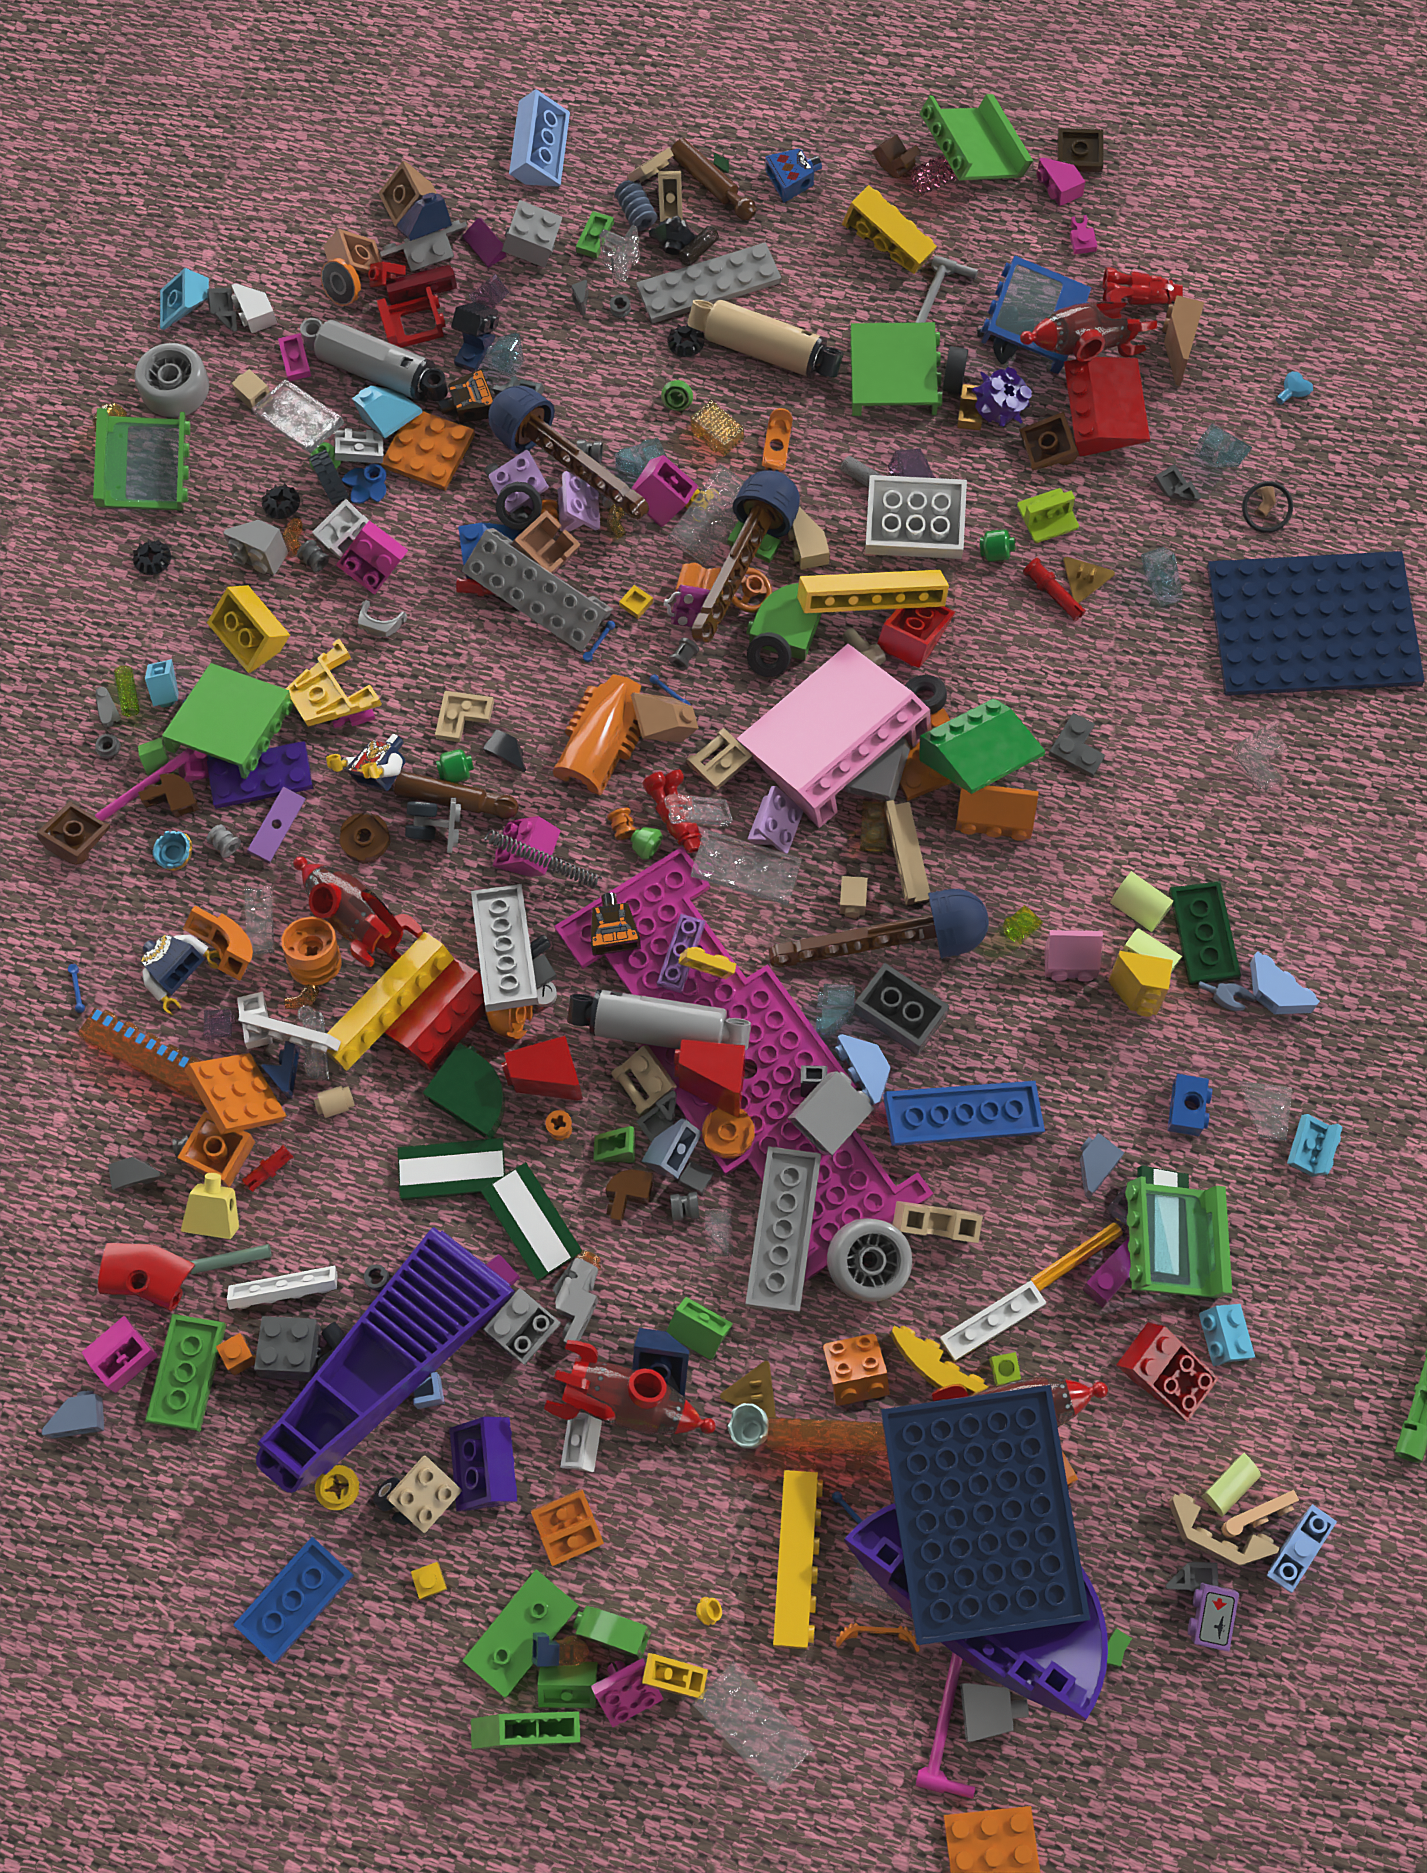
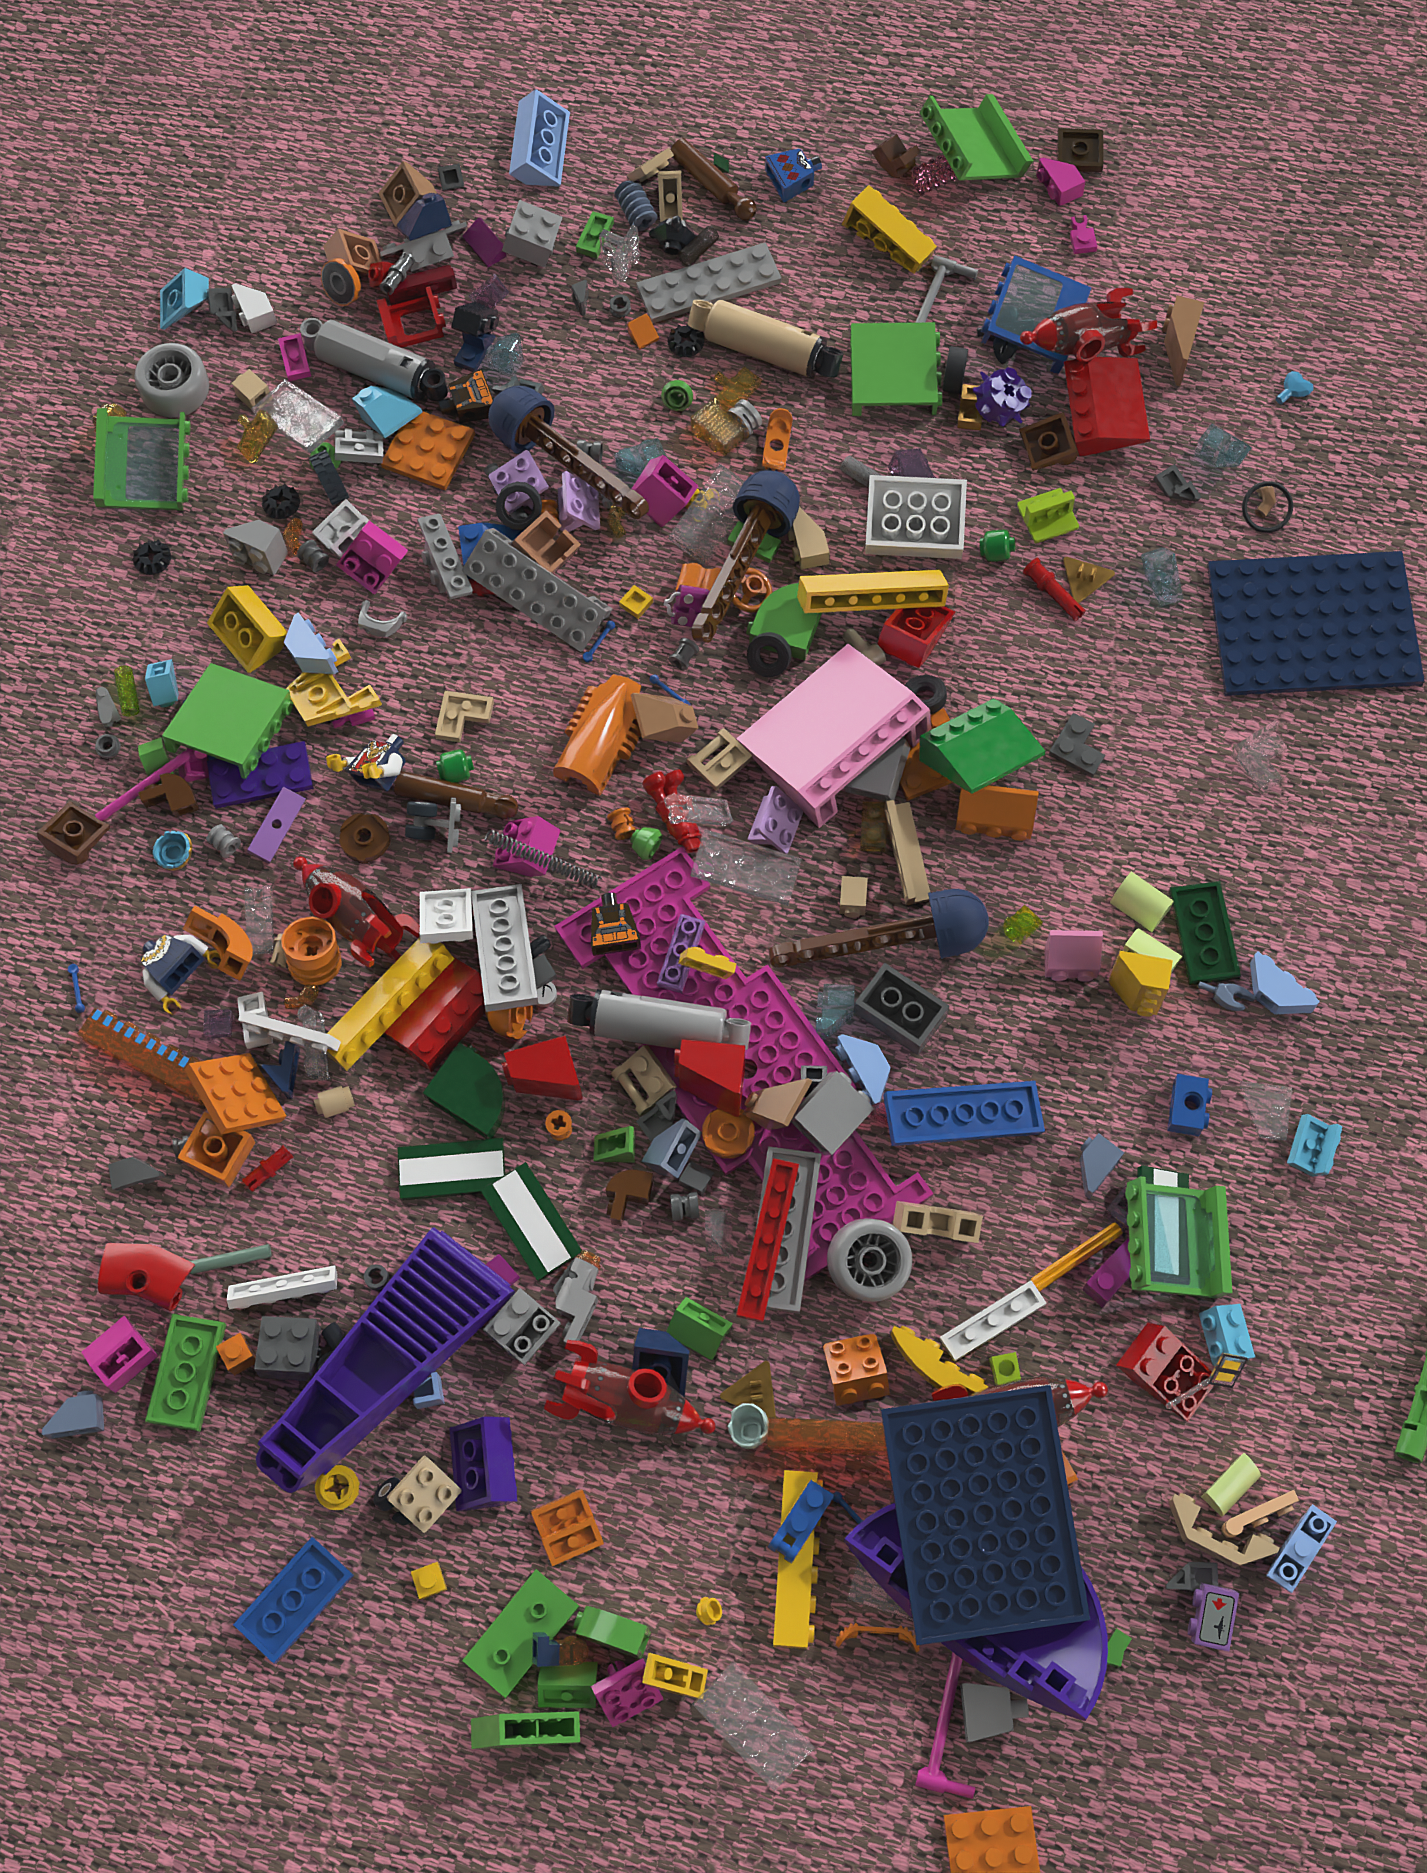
light yellow torso [181,1173,239,1239] -> none
blue plate [342,464,387,504] -> none
black slope [483,729,526,773] -> none
white slope [560,1413,602,1472] -> none
red piece [1102,267,1183,305] -> none
none -> clear yellow plate [237,410,279,463]
none -> tan pin [270,934,287,968]
none -> light blue slope [284,613,338,674]
none -> dark grey pin [380,252,415,295]
none -> light grey bracket [417,514,473,600]
none -> white plate [420,888,473,944]
none -> dark grey slope [438,163,464,191]
none -> orange slope [627,314,659,350]
none -> clear yellow plate [713,366,762,411]
none -> light grey wheel [726,399,762,438]
none -> red plate [736,1158,799,1323]
none -> medium nougat slope [743,1078,812,1131]
none -> blue plate [768,1480,835,1564]
none -> piece [1166,1352,1248,1409]

